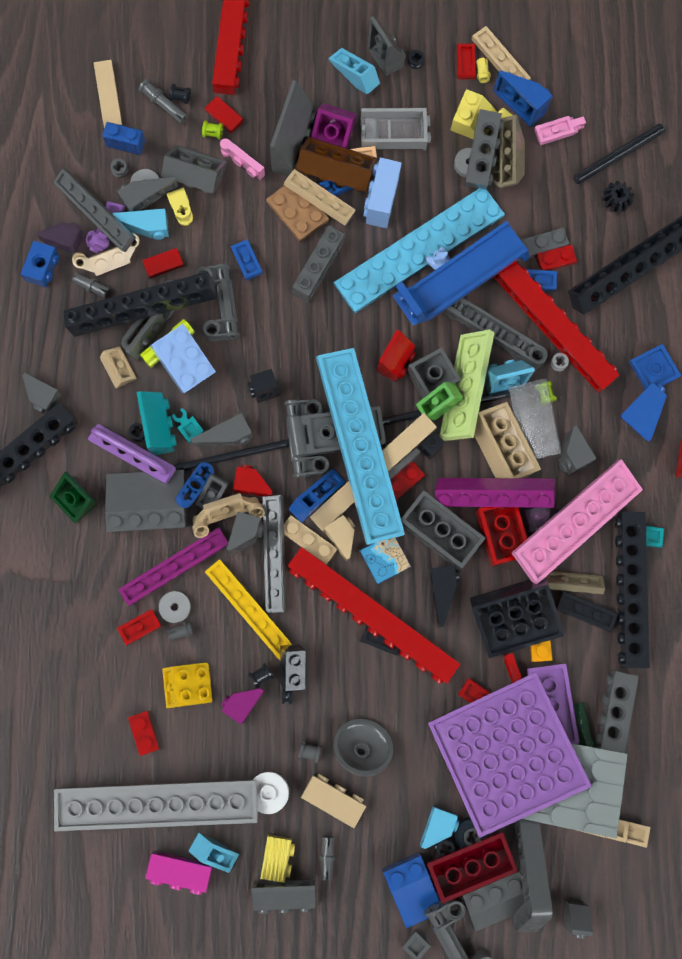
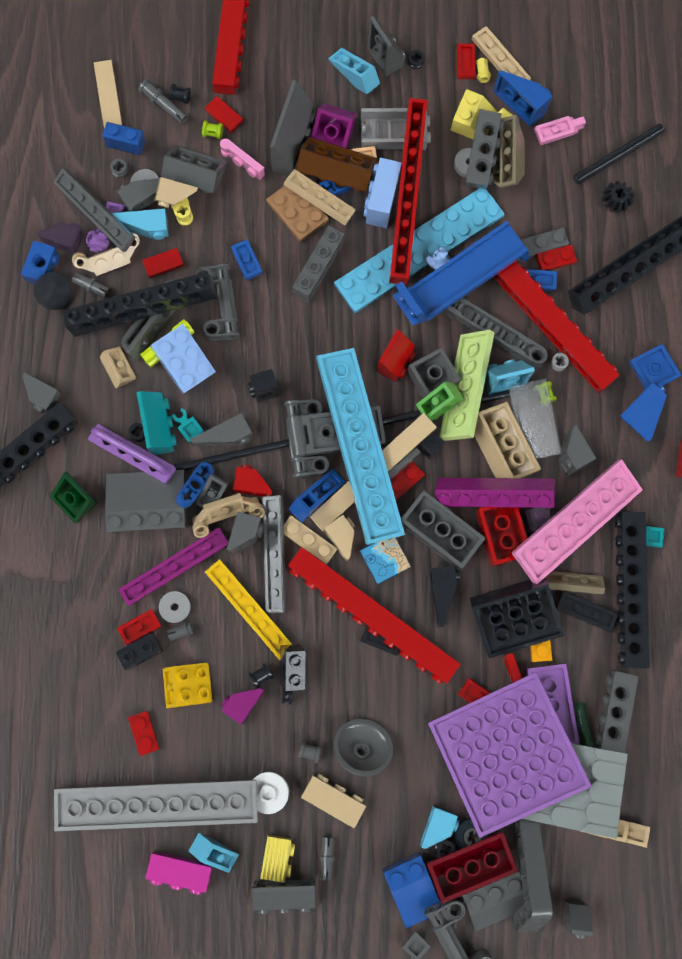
none -> black tile [34,272,72,310]
none -> black brick [116,633,163,670]
none -> tan slope [154,177,198,208]
none -> red brick [389,98,428,285]

